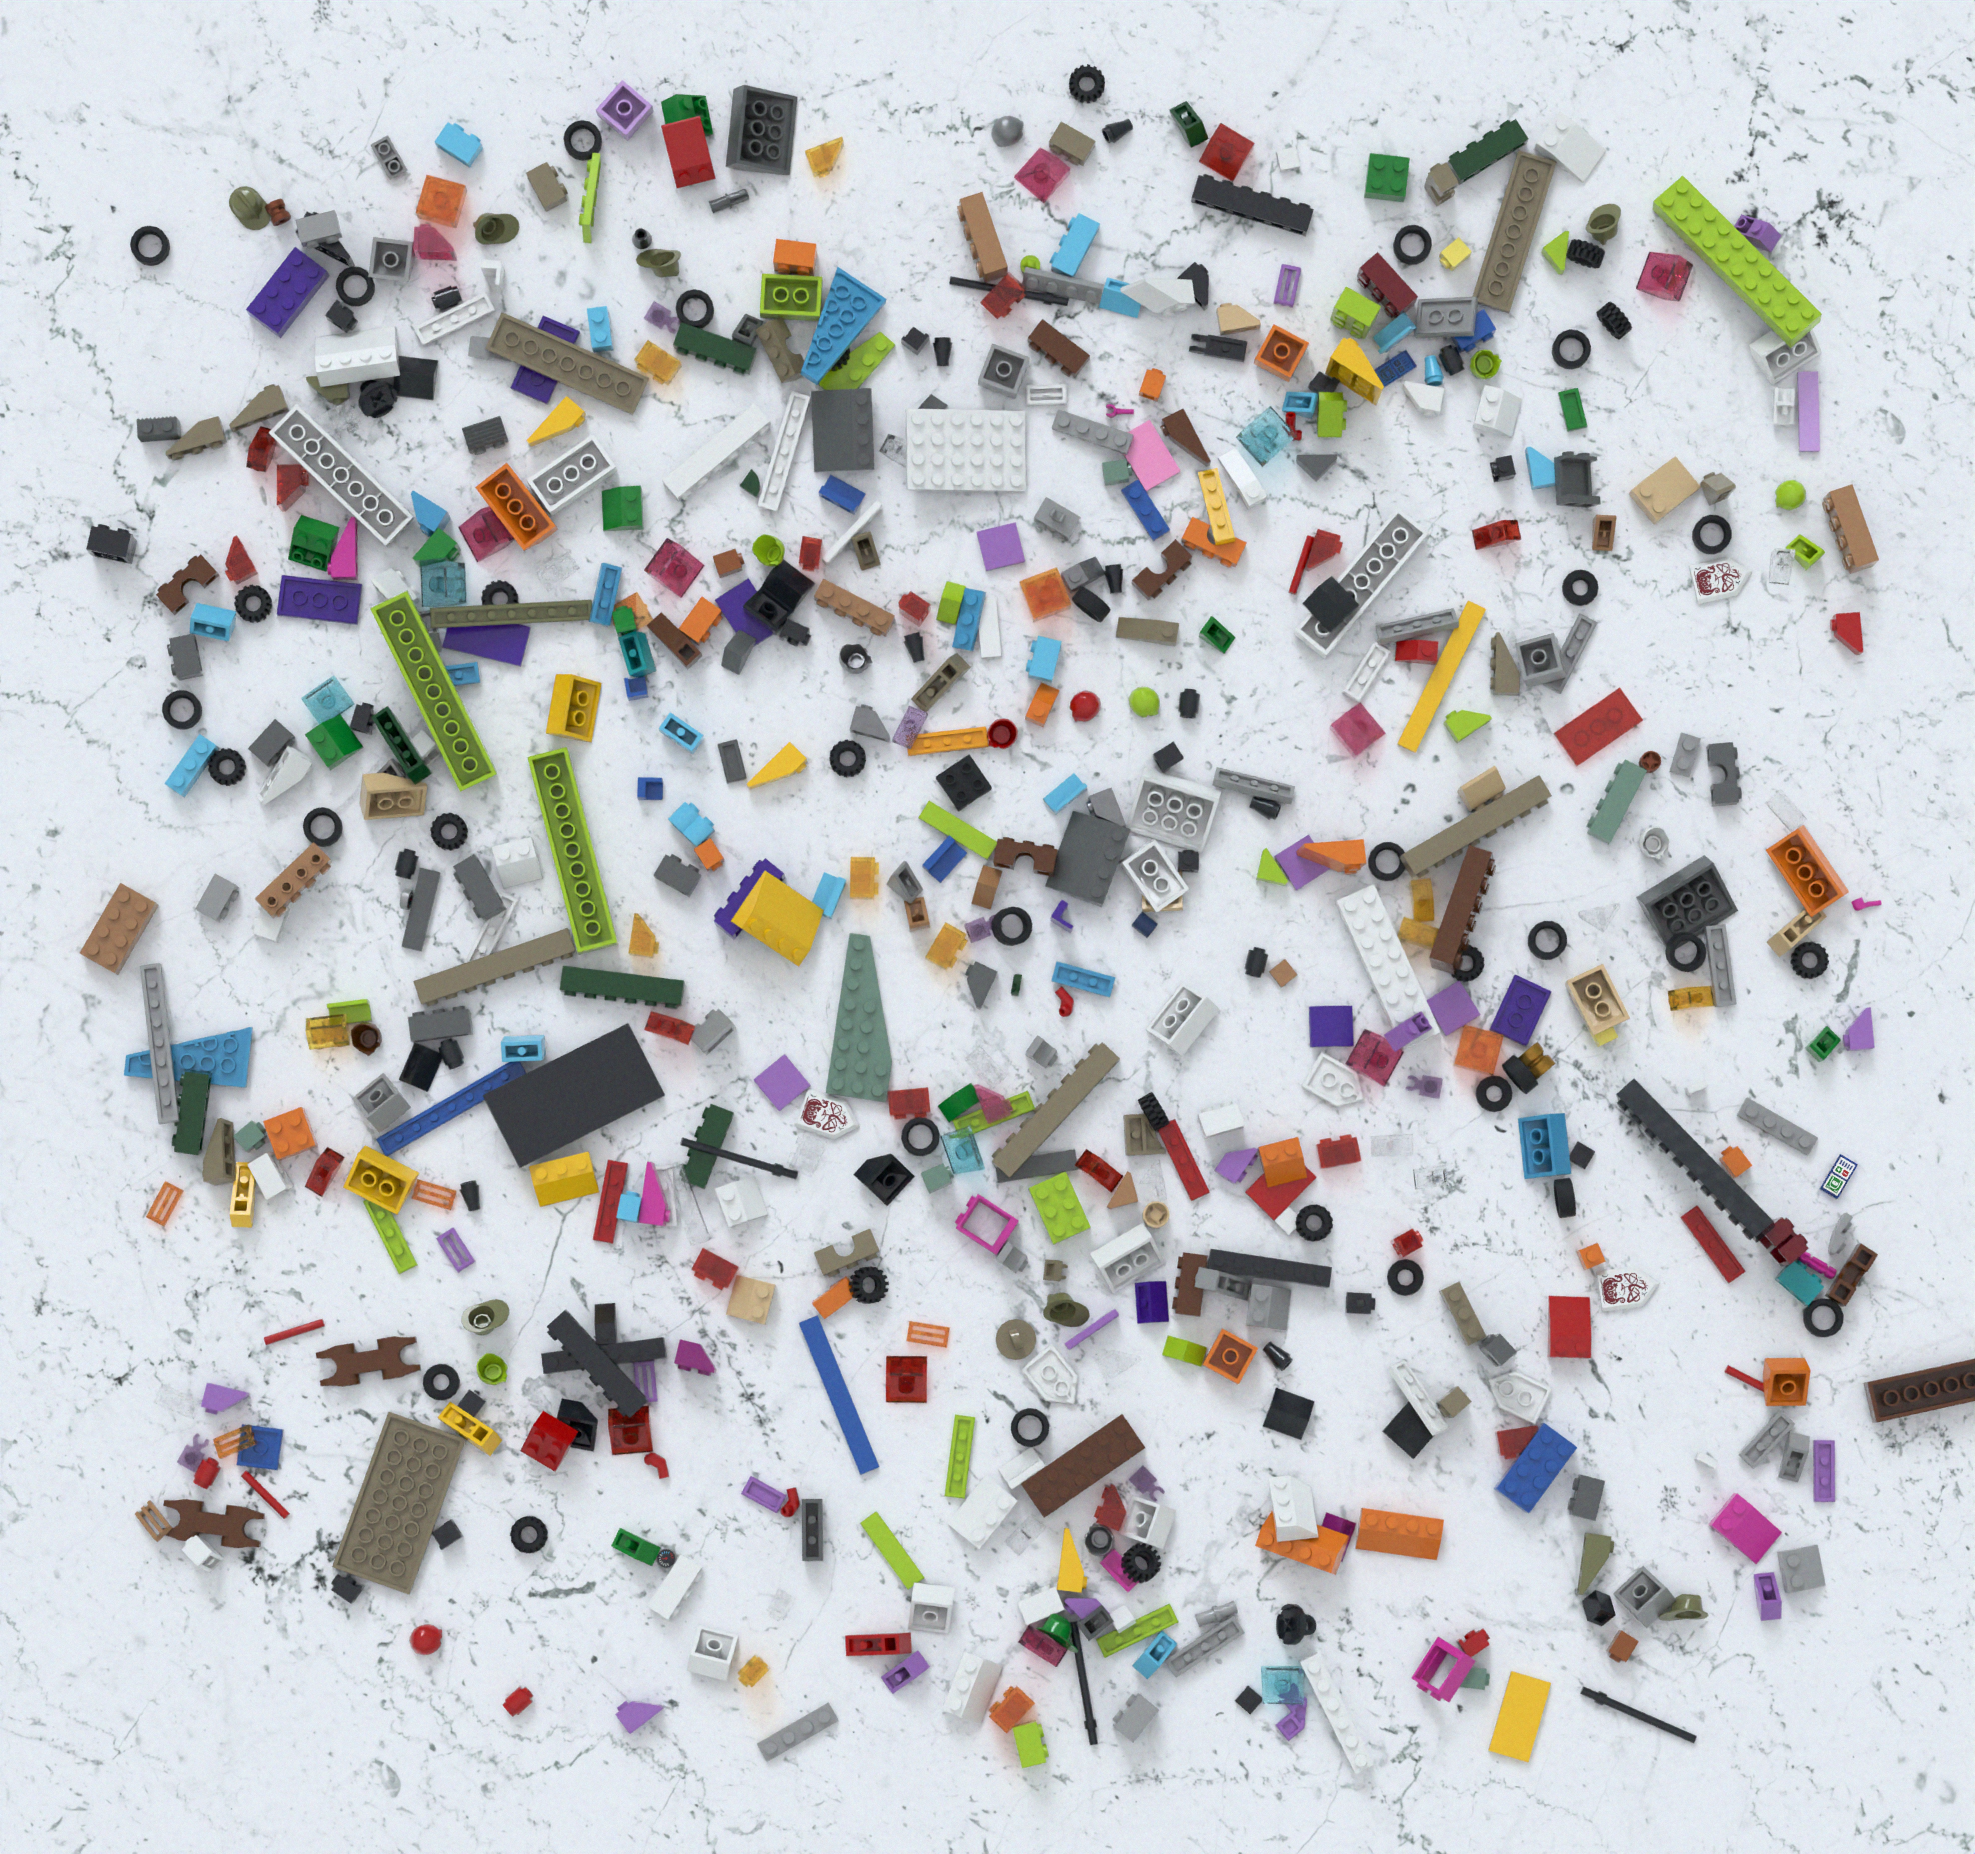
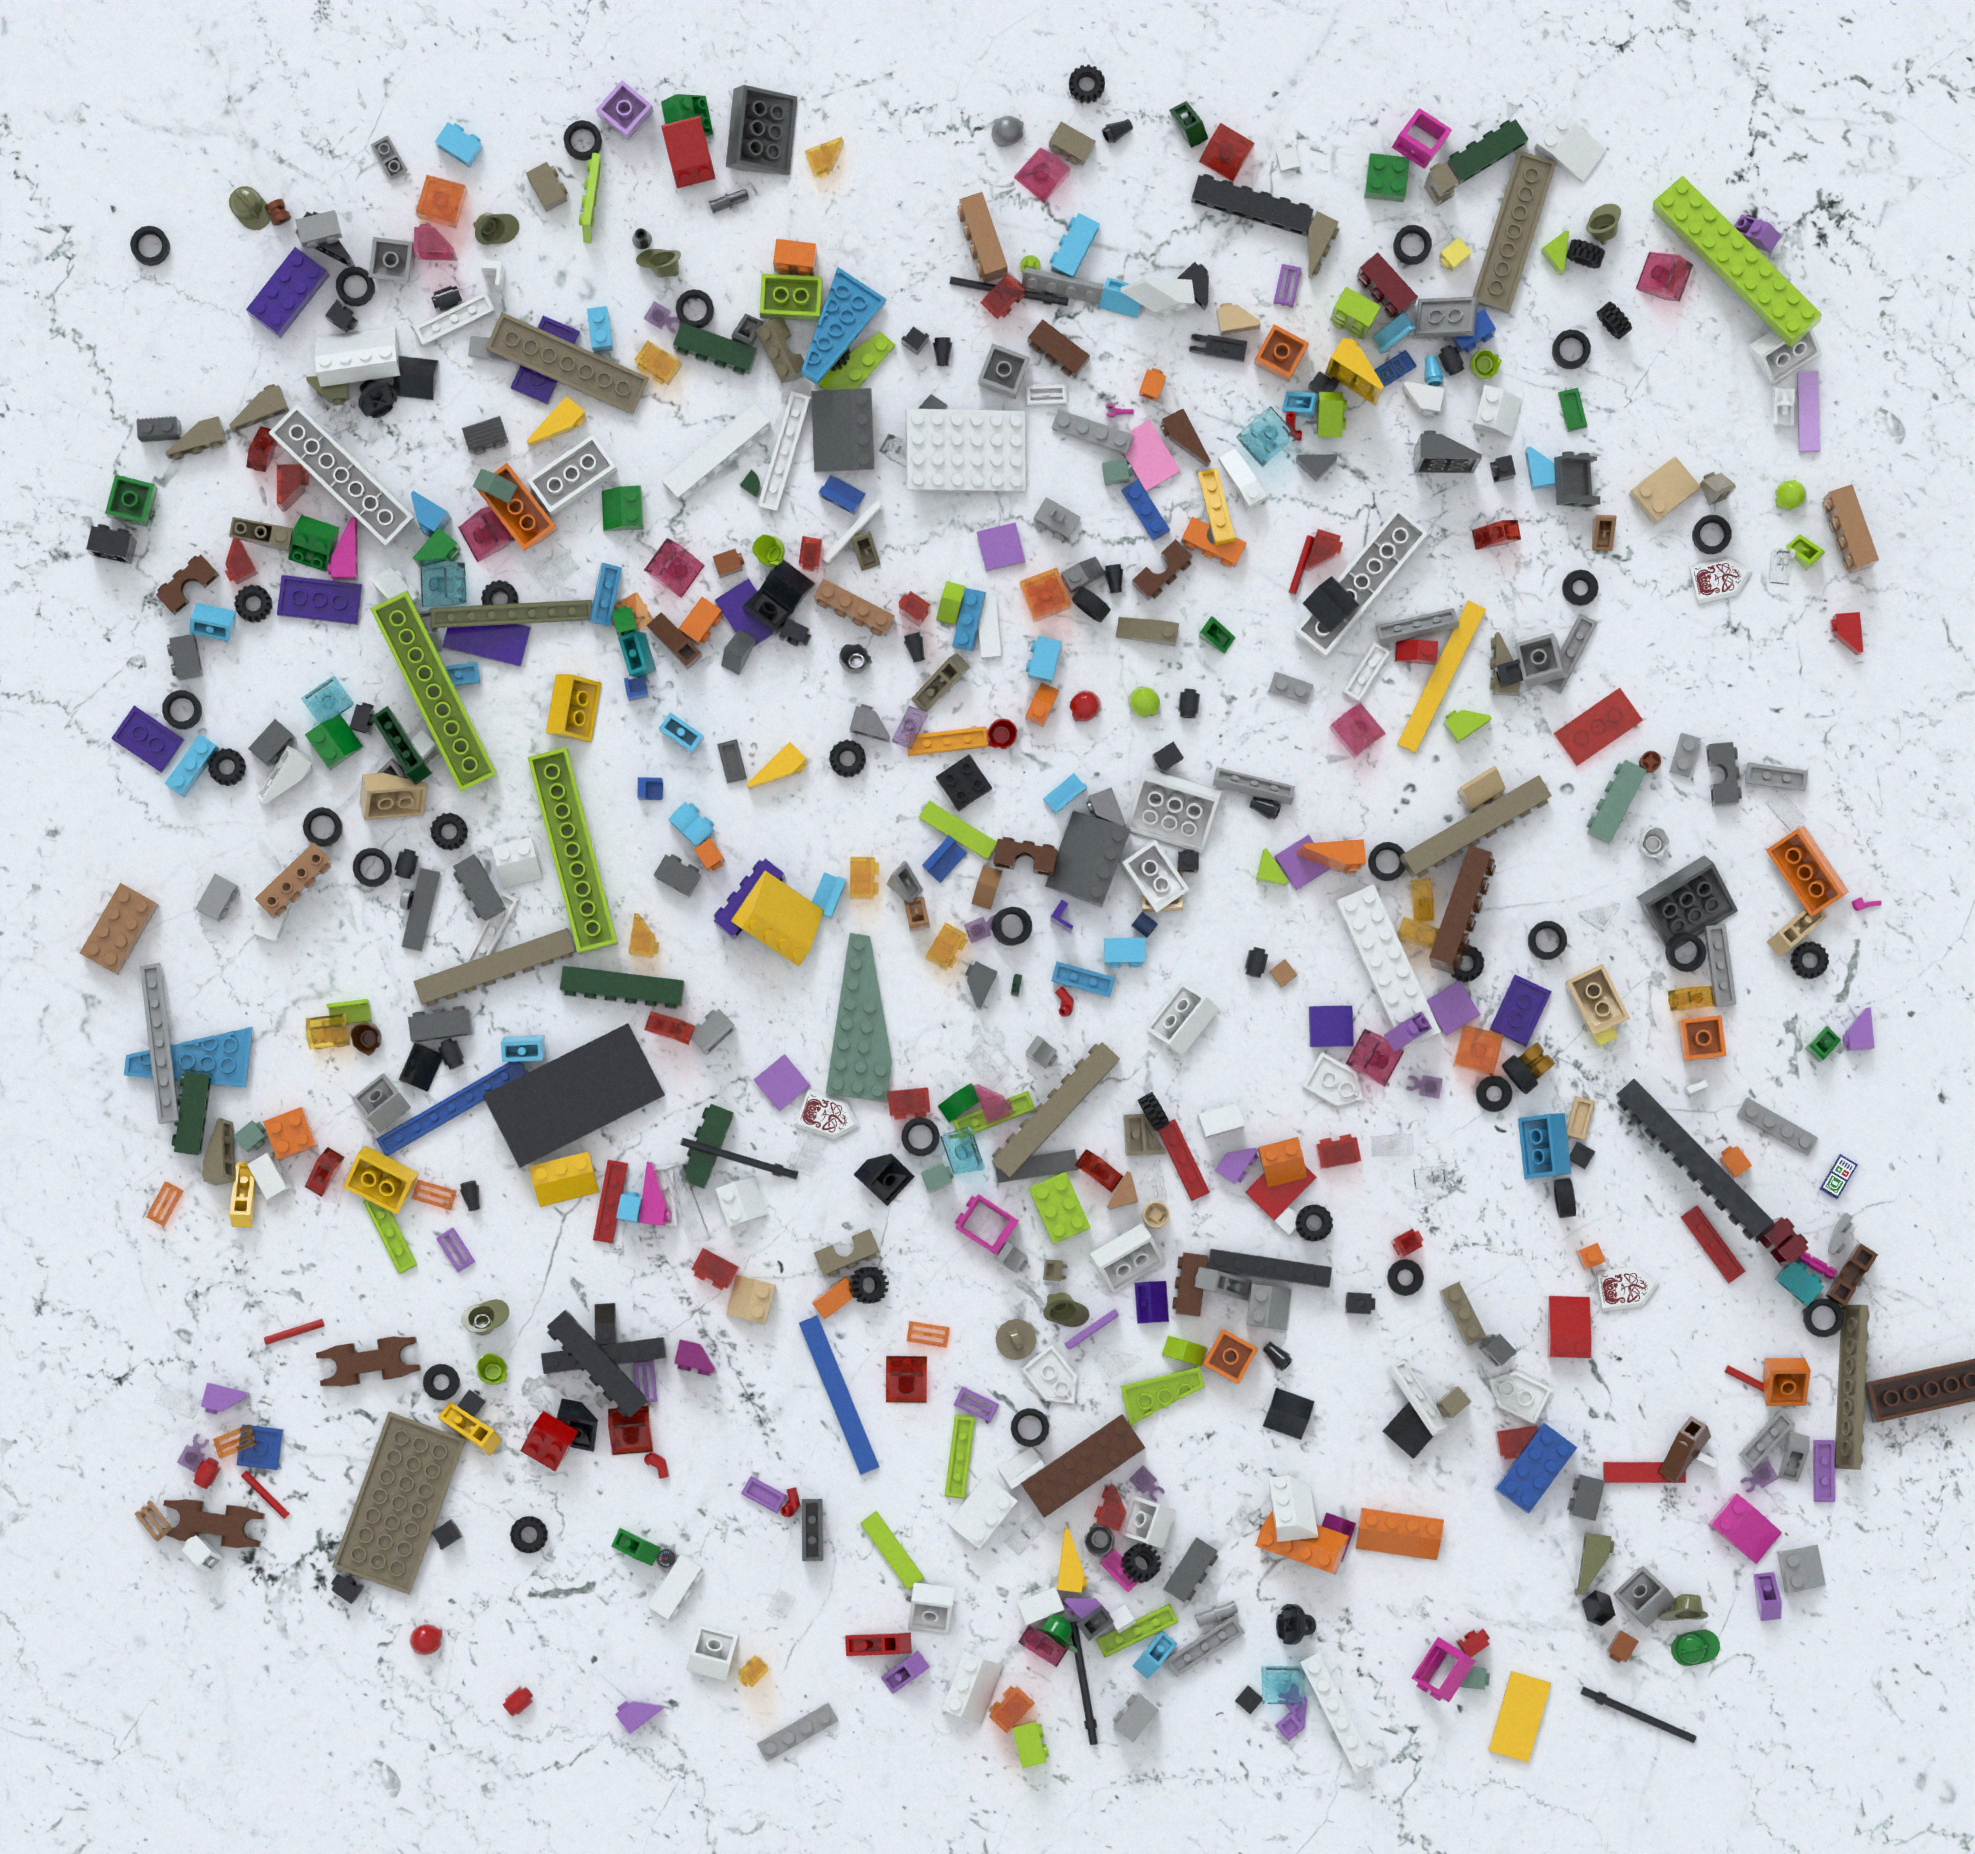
none -> green brick [105,475,158,527]
none -> dark purple tile [111,705,185,773]
none -> dark tan slope [229,517,293,551]
none -> black tyre [353,848,392,887]
none -> sand green slope [472,469,518,504]
none -> medium lavender tile [954,1387,999,1422]
none -> medium azure brick [1104,938,1145,968]
none -> lime wing [1120,1366,1205,1426]
none -> dark grey brick [1163,1537,1218,1603]
none -> light grey plate [1268,672,1313,704]
none -> dark tan slope [1307,211,1340,279]
none -> dark pink window [1391,108,1452,169]
none -> dark grey slope [1414,430,1482,473]
none -> black panel [1495,659,1523,688]
none -> tan tile [1566,1096,1595,1141]
none -> red tile [1603,1462,1686,1483]
none -> reddish brown slope [1659,1416,1711,1483]
none -> green piece [1671,1630,1720,1666]
none -> orange brick [1678,1015,1727,1062]
none -> clear purple plate [1740,1460,1779,1493]
none -> light grey plate [1745,763,1808,792]
none -> dark tan plate [1835,1305,1870,1470]

